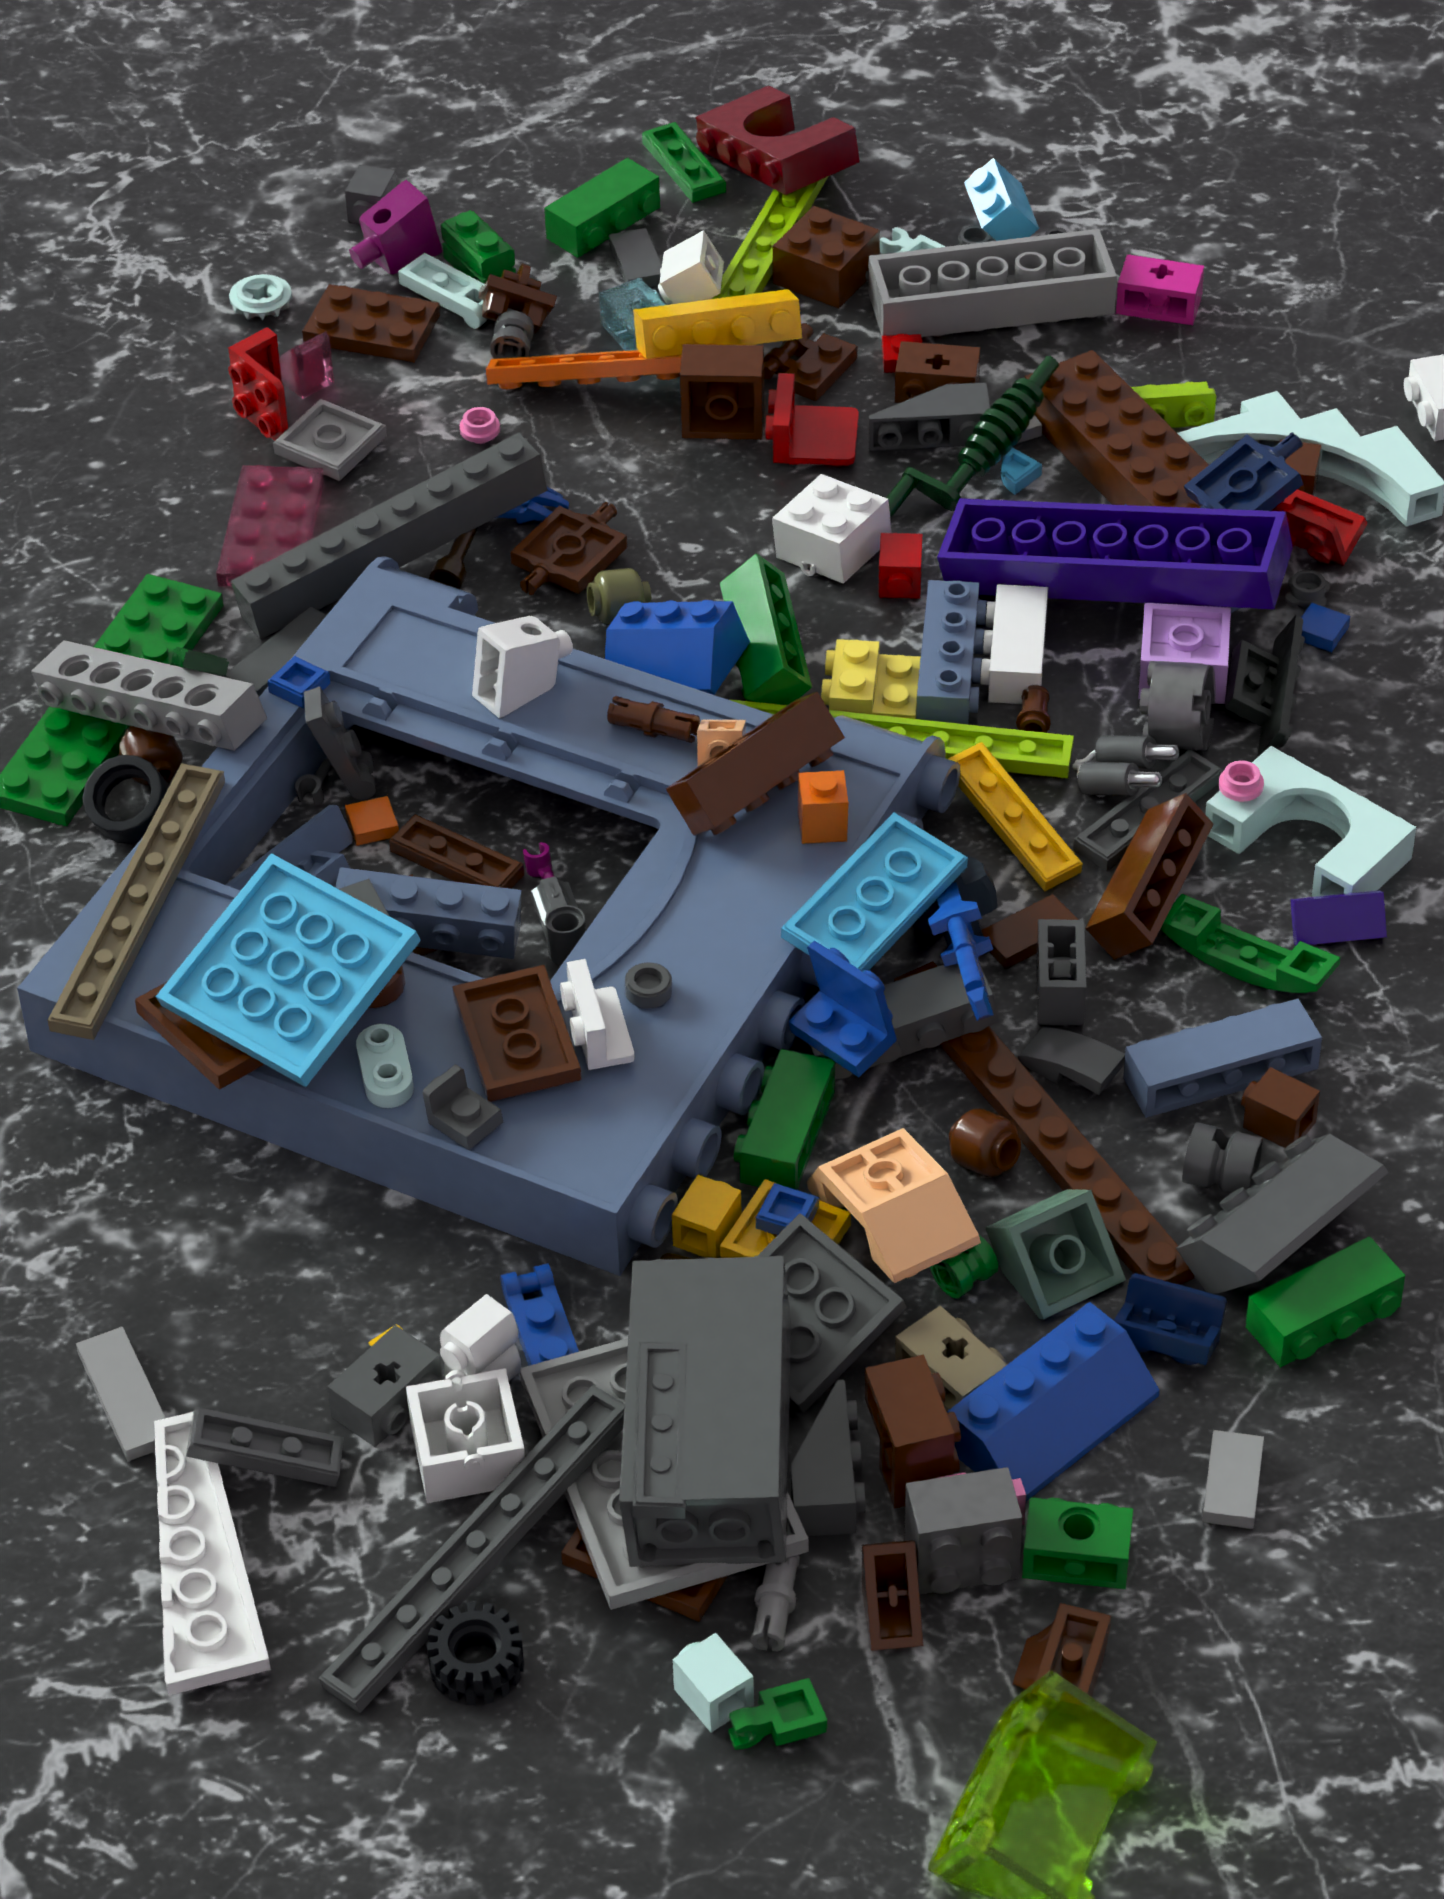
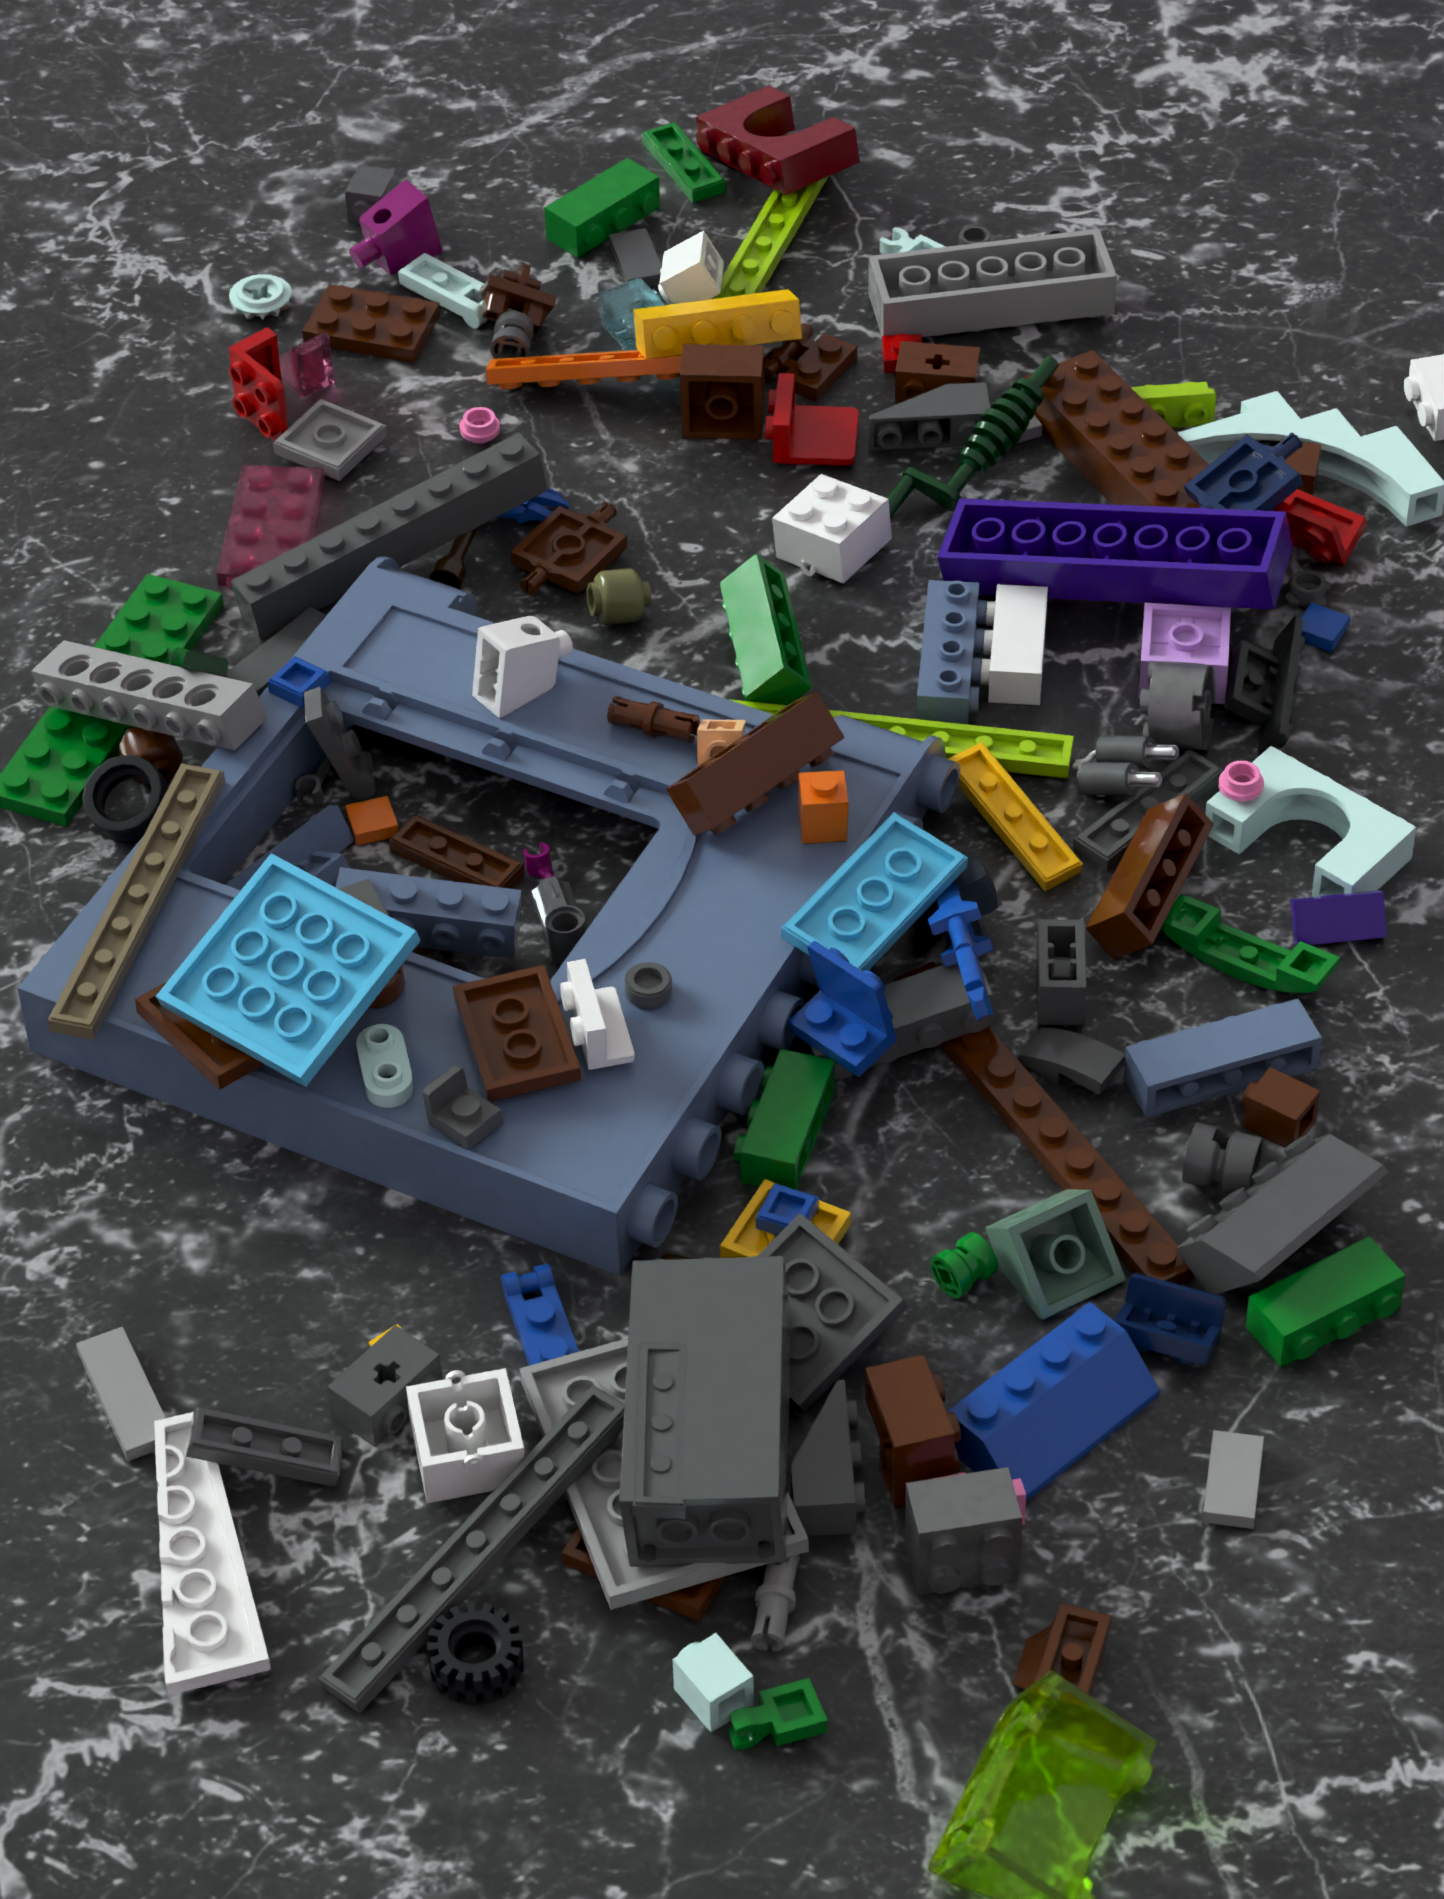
white brick [440,1294,521,1384] -> none
green brick [441,211,516,284] -> none
blue slope [605,600,750,695] -> none
yellow brick [672,1175,742,1258] -> none
reddish brown brick [772,206,880,309] -> none
light nougat slope [807,1128,981,1283] -> none
light yellow plate [821,639,921,719] -> none
reddish brown slope [862,1540,923,1651] -> none
red brick [879,533,923,599] -> none
dark tan brick [895,1305,1007,1412] -> none
reddish brown head [949,1109,1021,1177] -> none
medium azure brick [964,158,1039,241] -> none
reddish brown tile [982,894,1079,969] -> none
medium azure tile [1001,447,1042,495] -> none
reddish brown pin [1016,685,1051,733] -> none
green brick [1022,1497,1133,1590] -> none
dark pink brick [1116,254,1204,325] -> none

